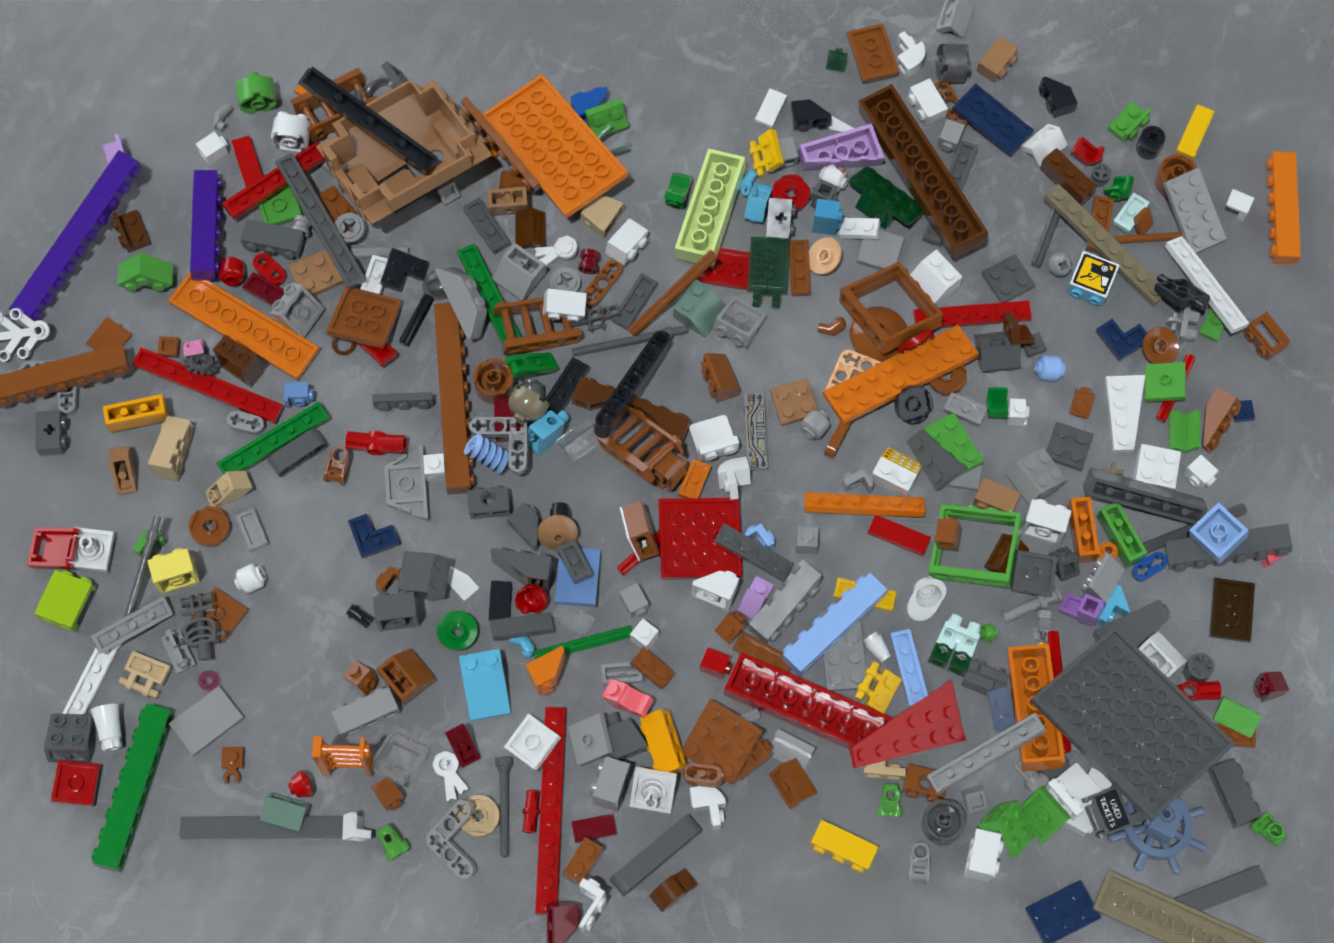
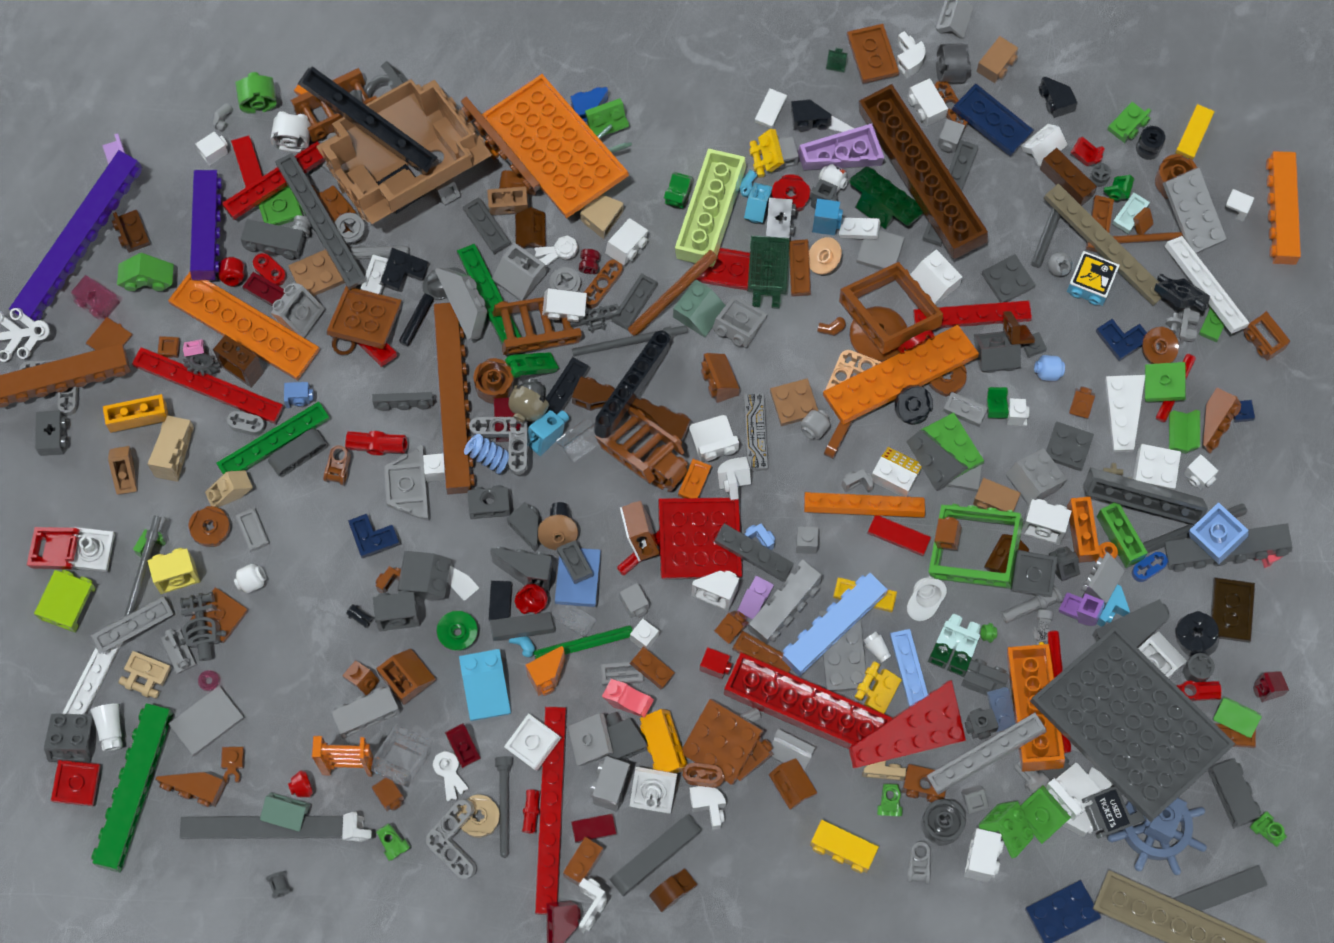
none -> clear pink brick [71,275,120,320]
none -> dark orange slope [155,772,226,807]
none -> dark grey bush [266,871,291,899]
none -> dark grey brick [965,708,999,740]
none -> black brick [1177,611,1219,657]

